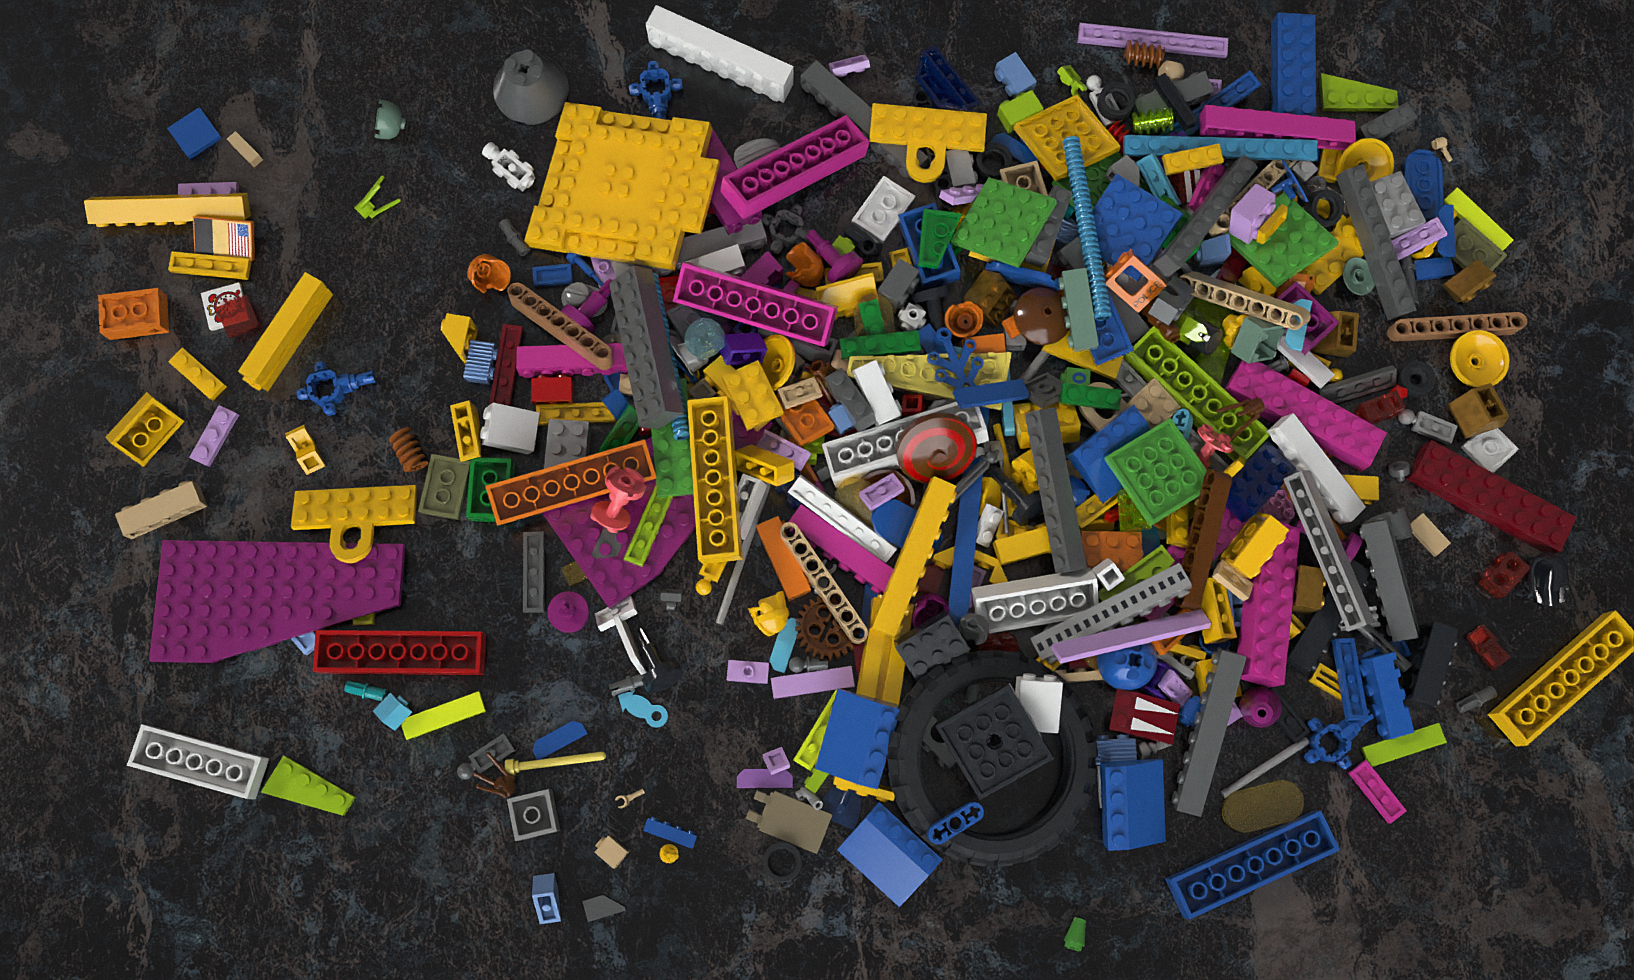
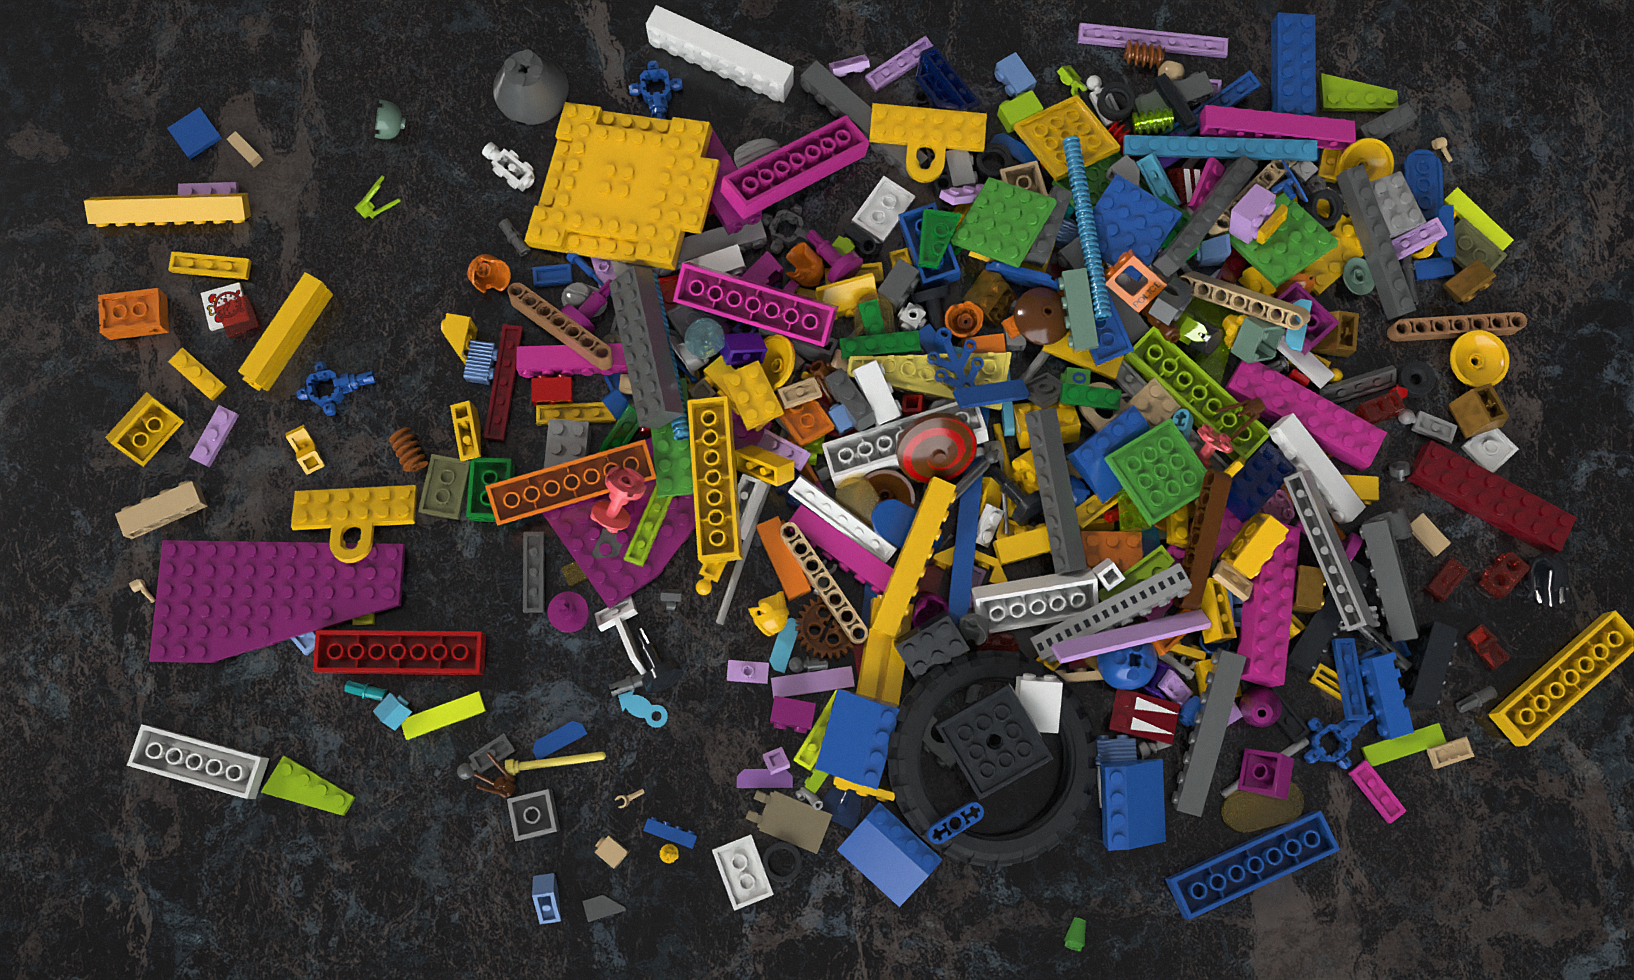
tile [193,216,255,261] -> none
white brick [480,403,540,454] -> none
lavender plate [859,473,904,511] -> none
yellow plate [1162,143,1224,176] -> none
none -> tan hand [129,579,156,603]
none -> white plate [712,835,774,911]
none -> magenta brick [770,696,816,734]
none -> lavender tile [865,36,937,92]
none -> magenta slope [1238,748,1294,800]
none -> clear red plate [1426,558,1469,601]
none -> tan plate [1426,736,1474,769]

